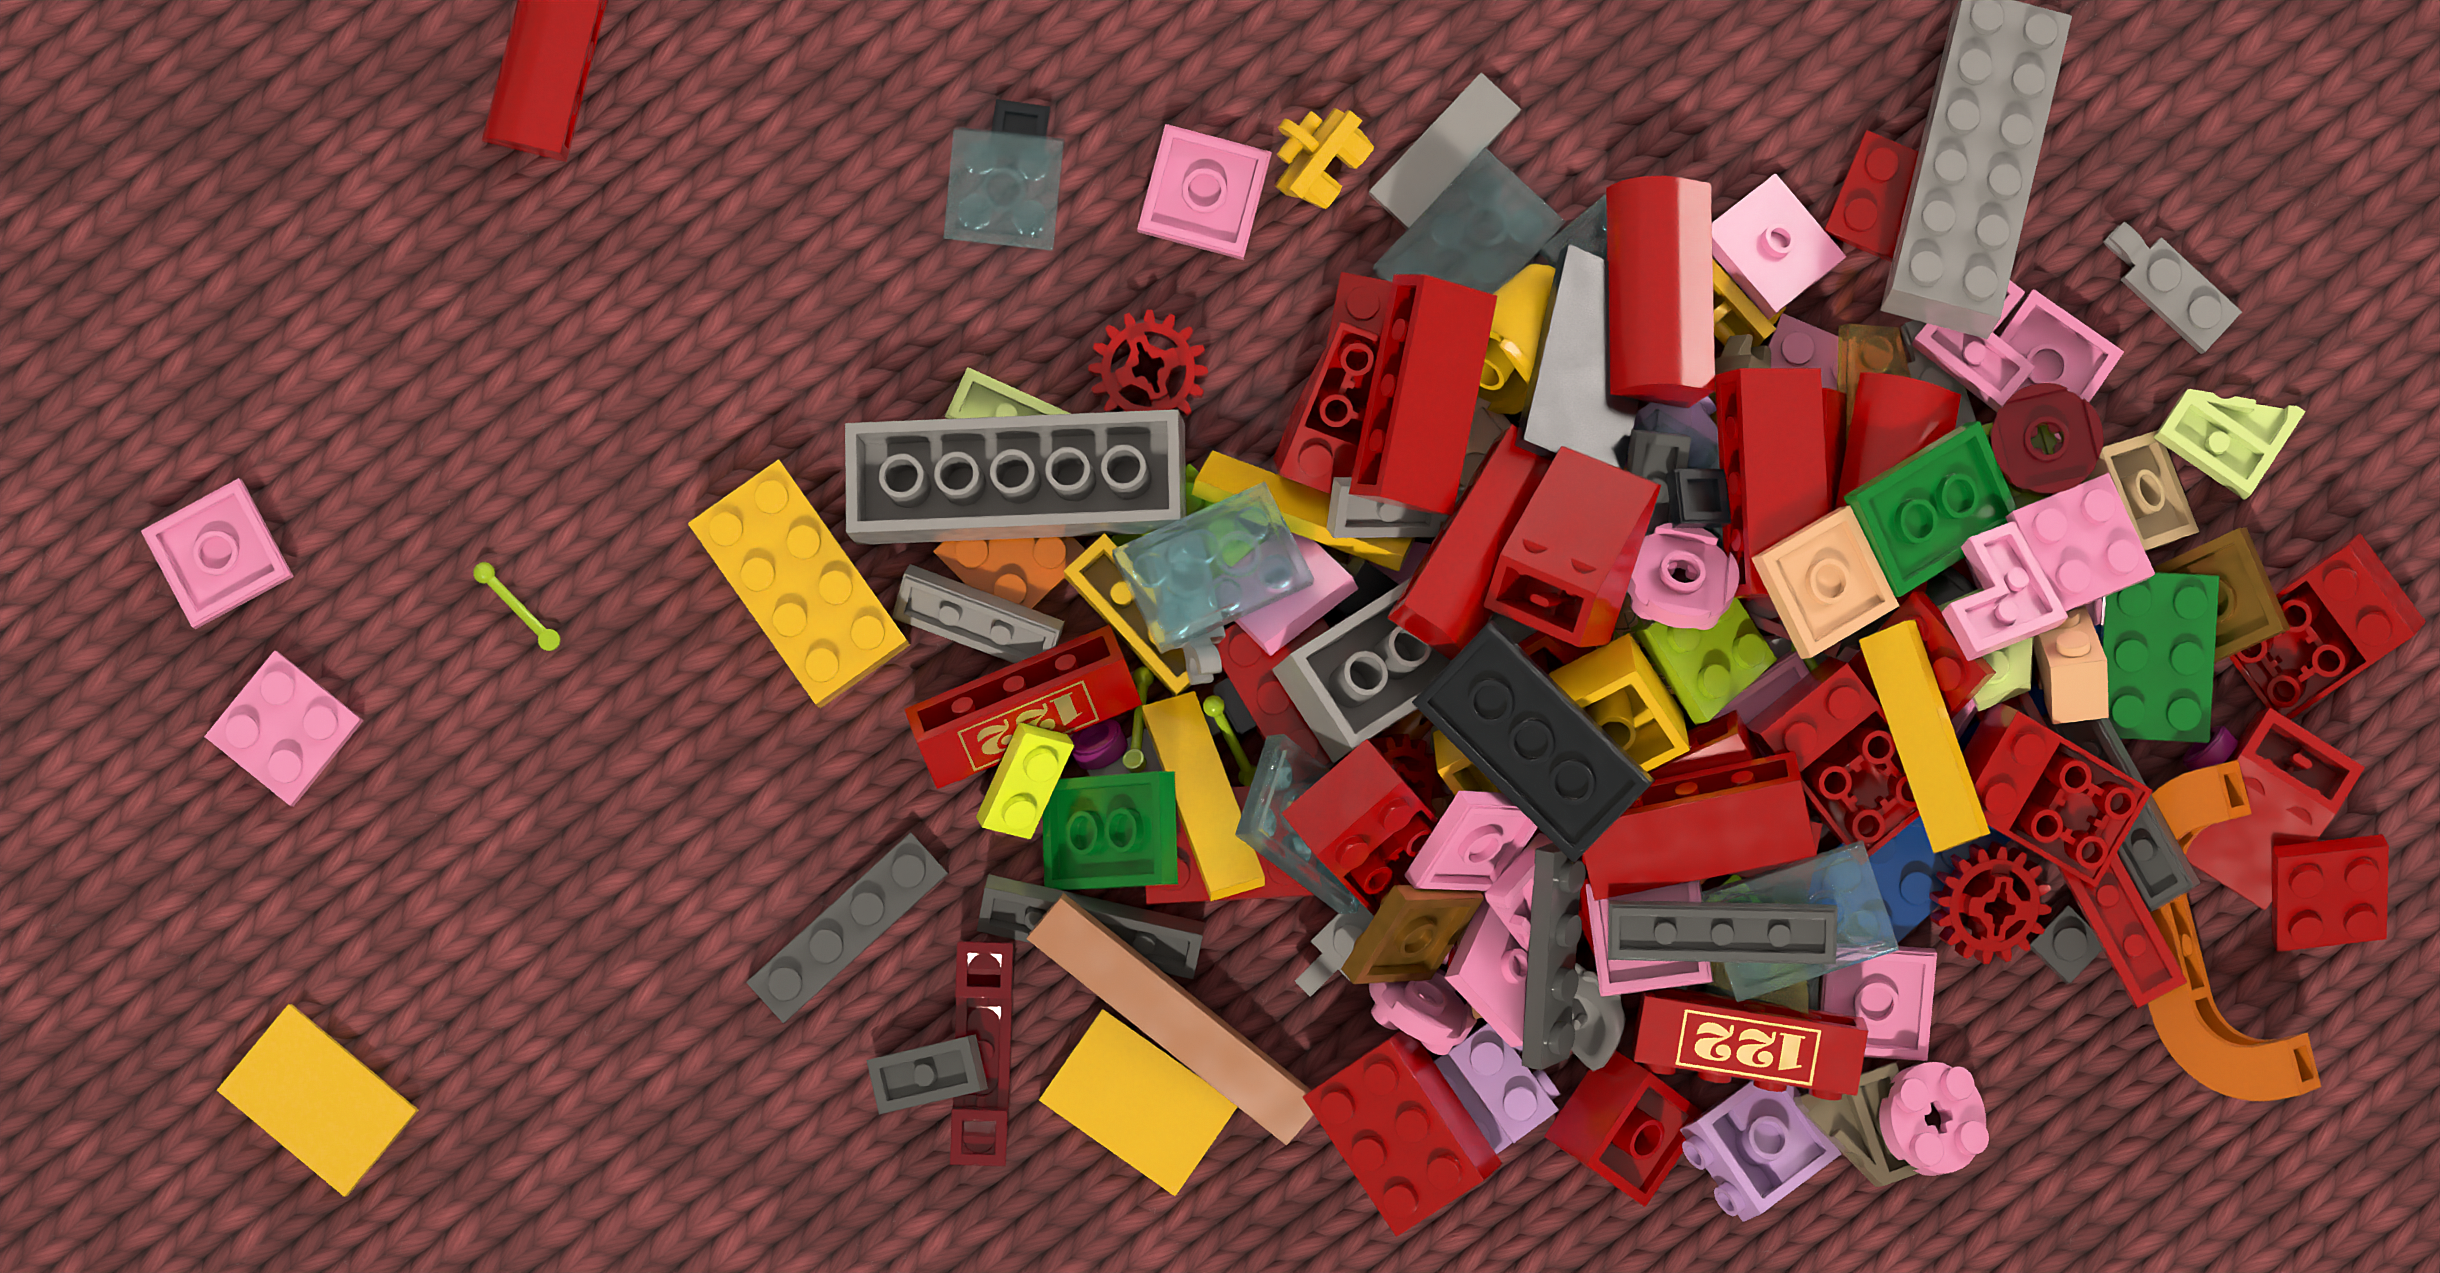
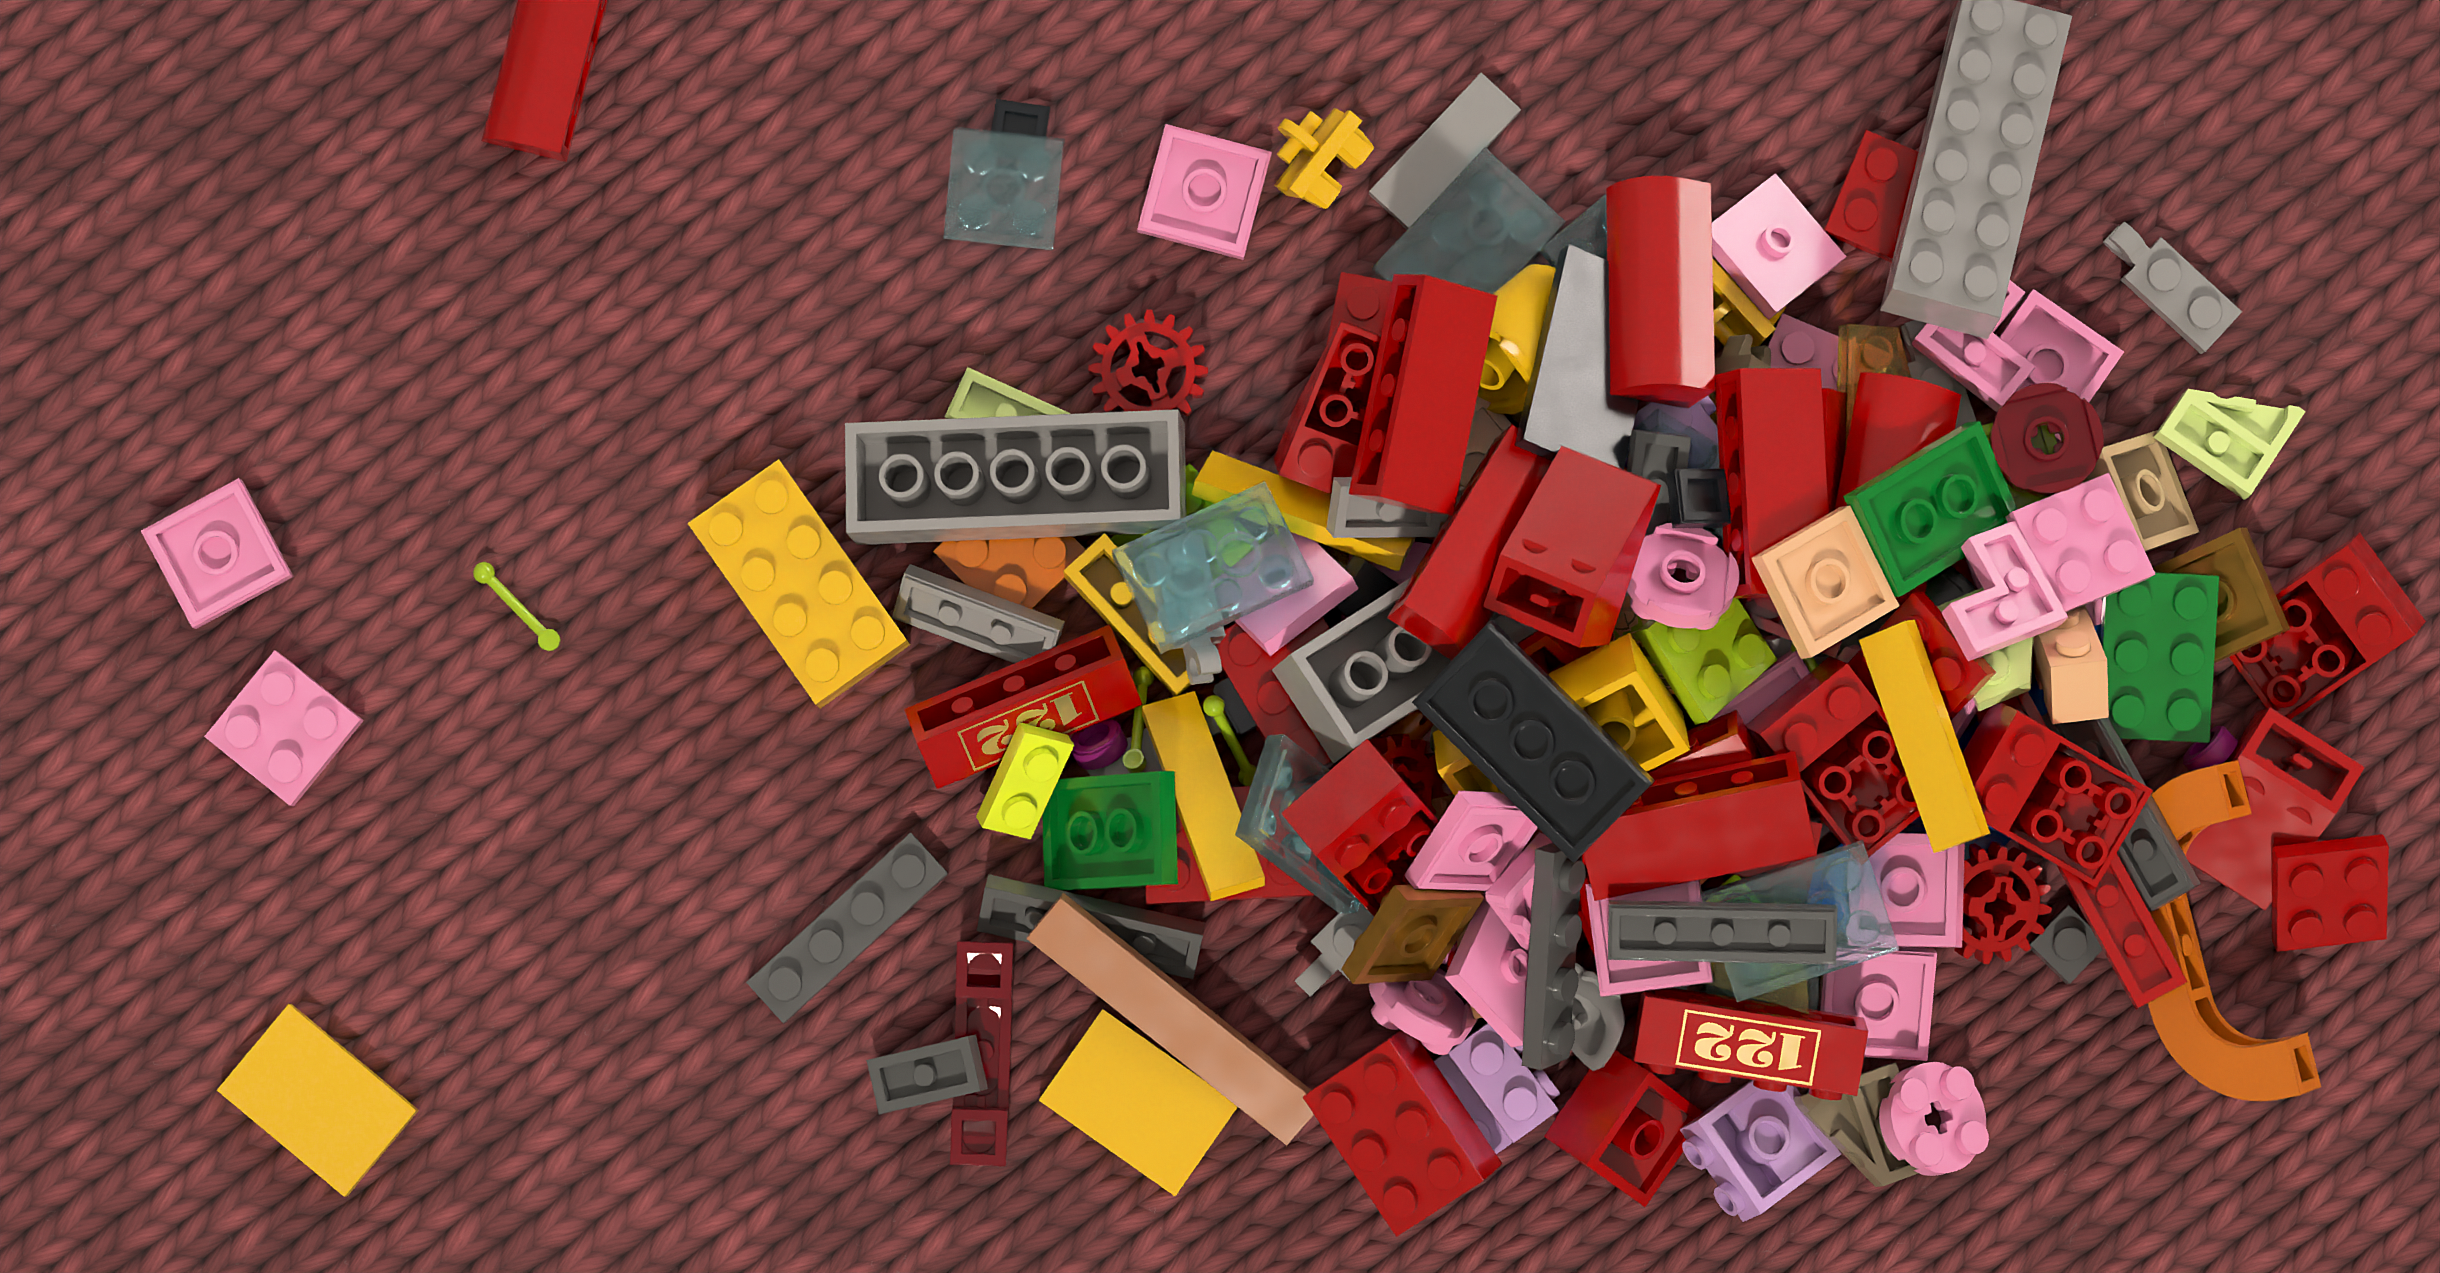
none -> bright pink plate [1847,833,1965,948]

